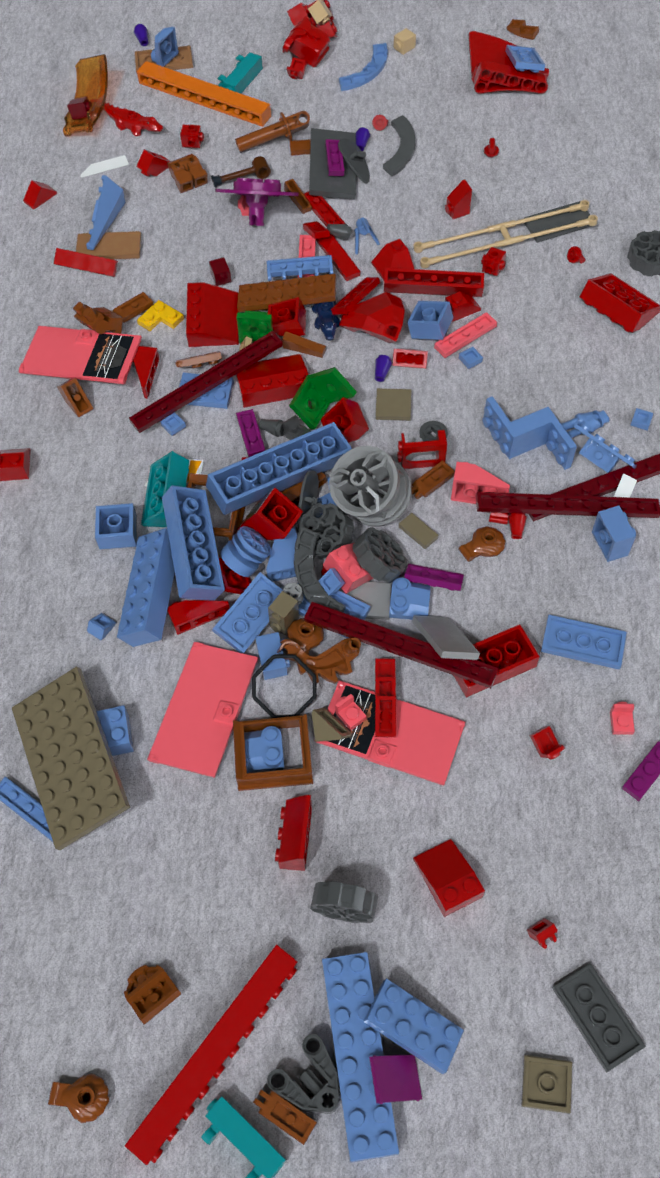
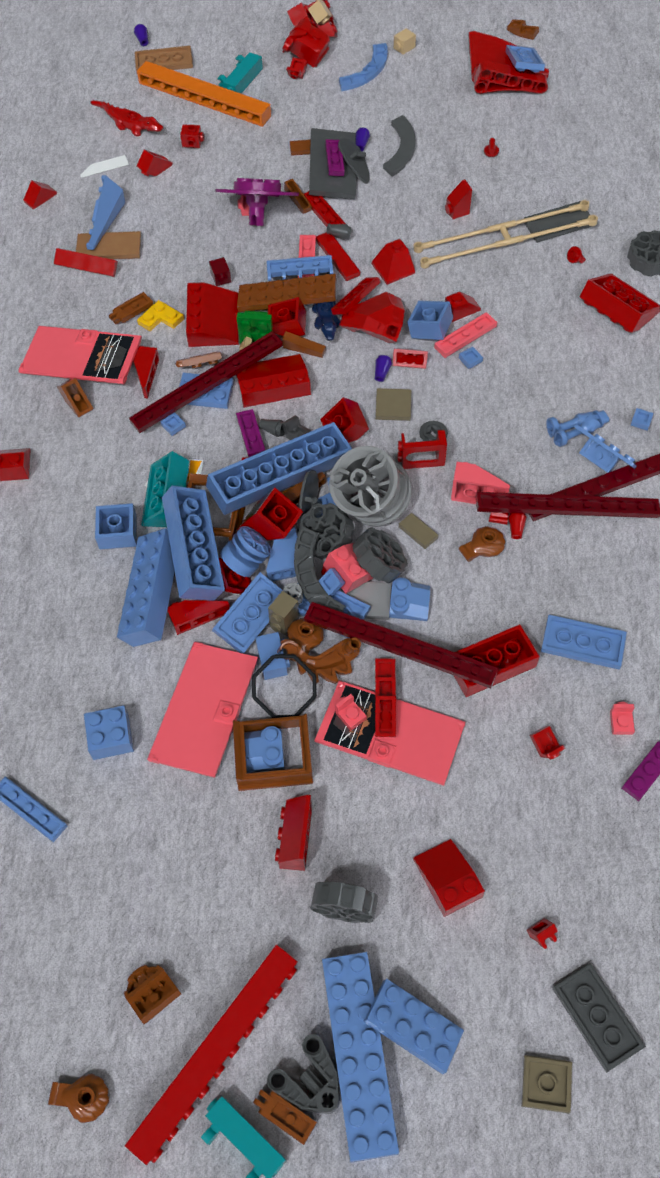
dark tan plate [12,666,130,850] -> none
clear orange windscreen [63,54,108,137] -> none
dark red brick [67,96,93,120] -> none
dark orange hips [73,302,123,334] -> none
medium blue slope [87,613,116,640] -> none
medium blue slope [151,26,179,67] -> none
dark orange hips [167,154,208,194] -> none
reddish brown piece [211,156,271,188] -> none
dark orange piece [235,111,310,152] -> none
green bracket [289,367,357,430] -> none
red tile [303,221,330,239] -> none
dark tan slope [312,707,353,742] -> none
medium blue plant [354,217,380,255] -> none
magenta piece [369,1054,422,1104] -> none
red plate [372,114,389,130] -> none
red brick [384,268,485,297] -> none
magenta plate [404,564,464,591] -> none
dark orange hinge [412,460,455,499] -> none
light grey tile [412,615,480,660] -> none
red brick [481,247,506,276] -> none
medium blue bracket [482,396,577,470] -> none
medium blue brick [592,506,636,562] -> none
white sticker [614,474,637,498] -> none

